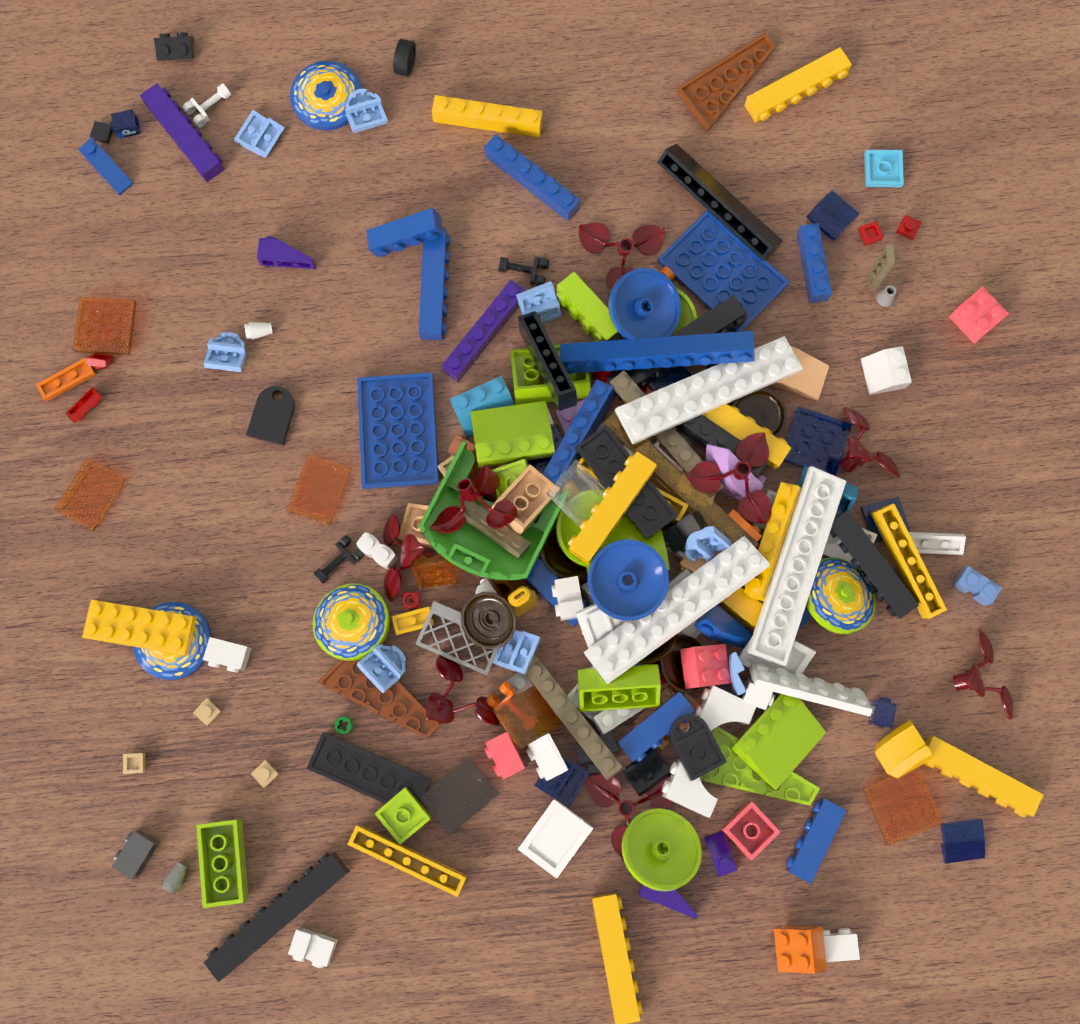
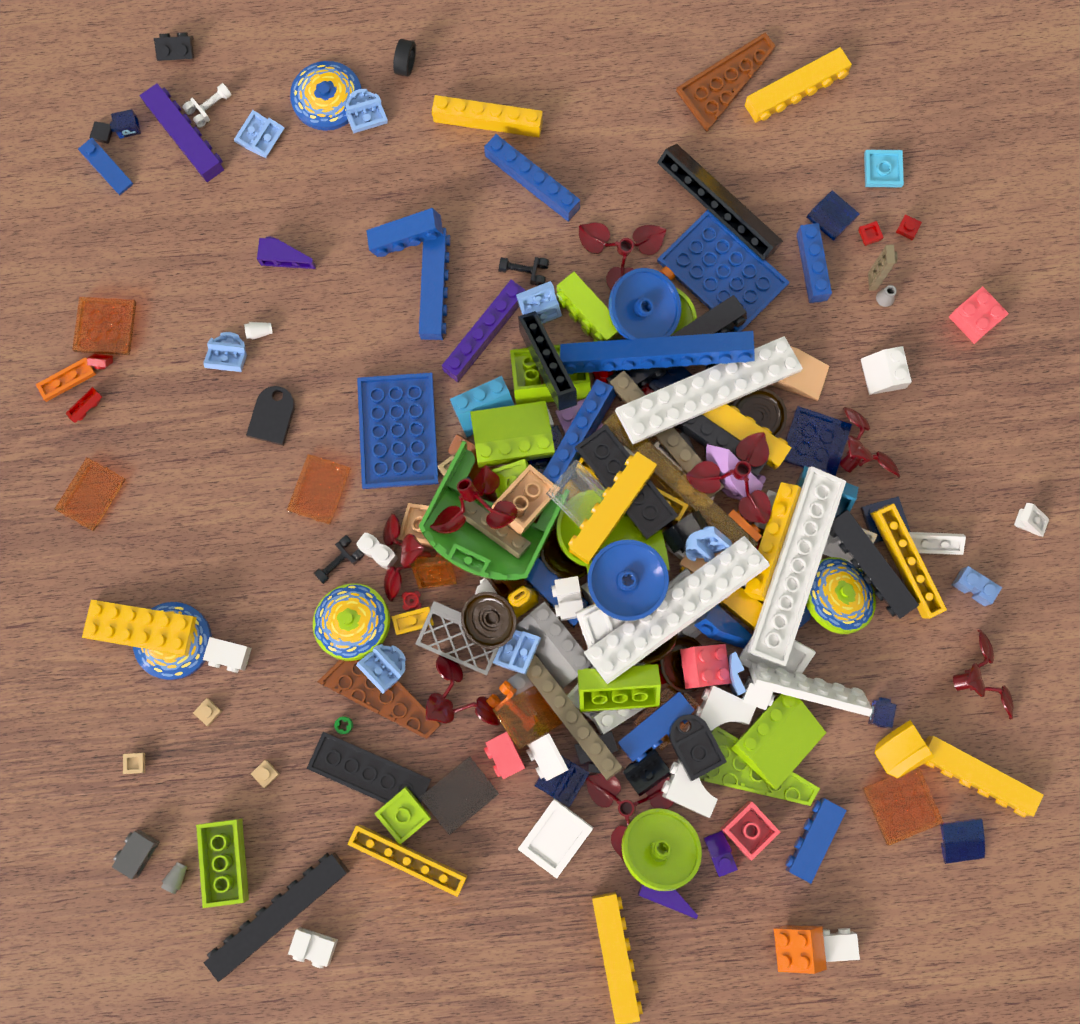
none -> light grey slope [516,601,592,689]
none -> white slope [1014,503,1049,537]

